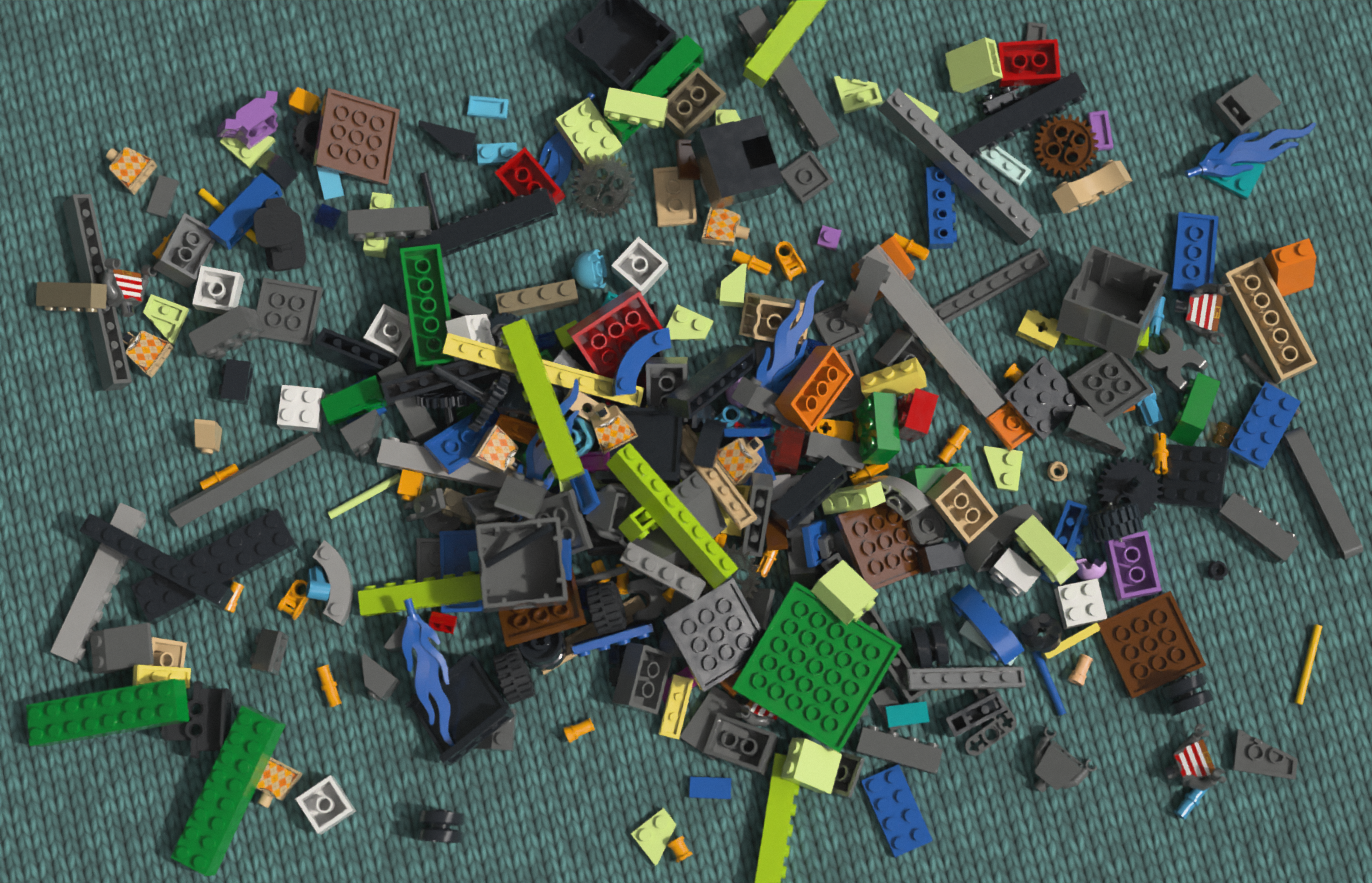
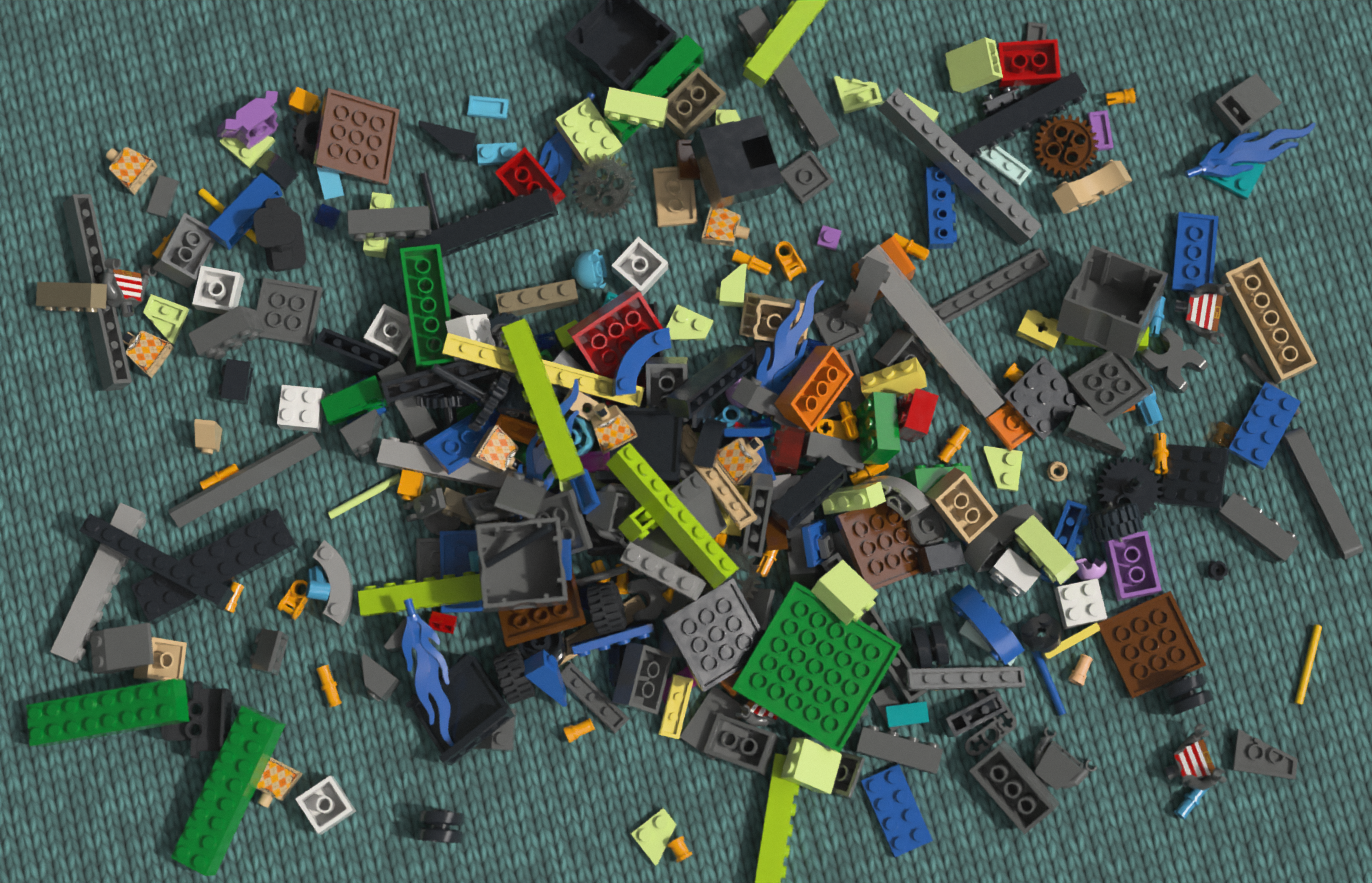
light yellow tile [133,665,191,689] -> none
blue tile [689,777,731,799] -> none
green wedge [1169,372,1220,446] -> none
orange slope [1263,238,1316,297] -> none
none -> blue slope [524,650,567,707]
none -> dark grey tile [560,662,629,734]
none -> light orange axle [838,401,859,440]
none -> dark grey brick [969,740,1060,835]
none -> light orange pin [1105,88,1136,106]

